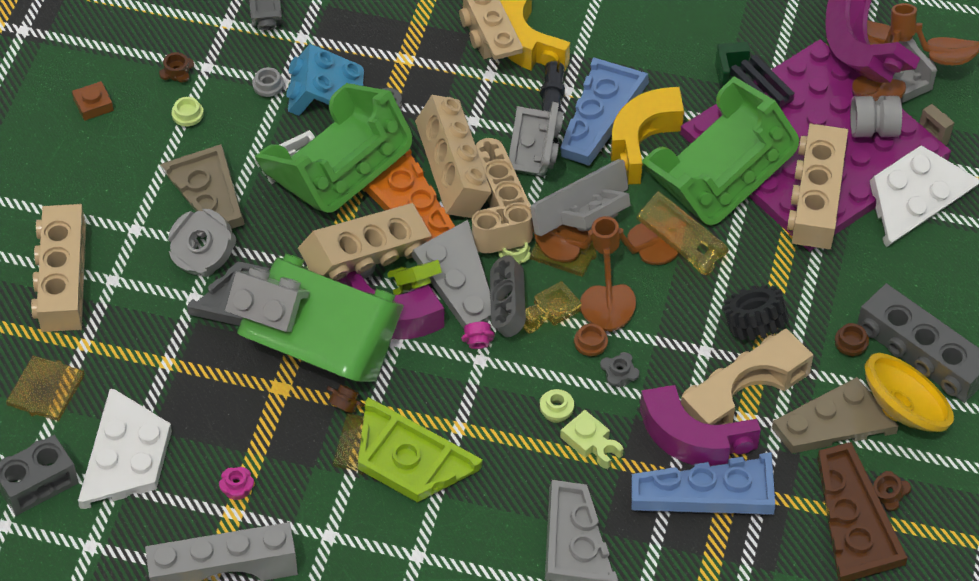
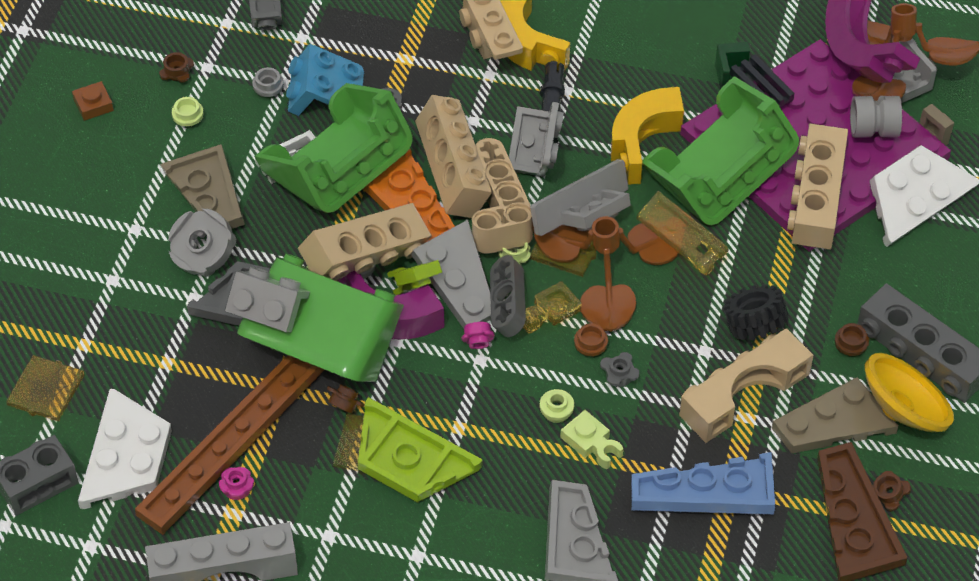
tan brick [31,204,86,332] -> none
medium blue wing [560,57,649,166] -> none
magenta arch [640,385,761,466] -> none
none -> dark orange plate [135,355,325,535]

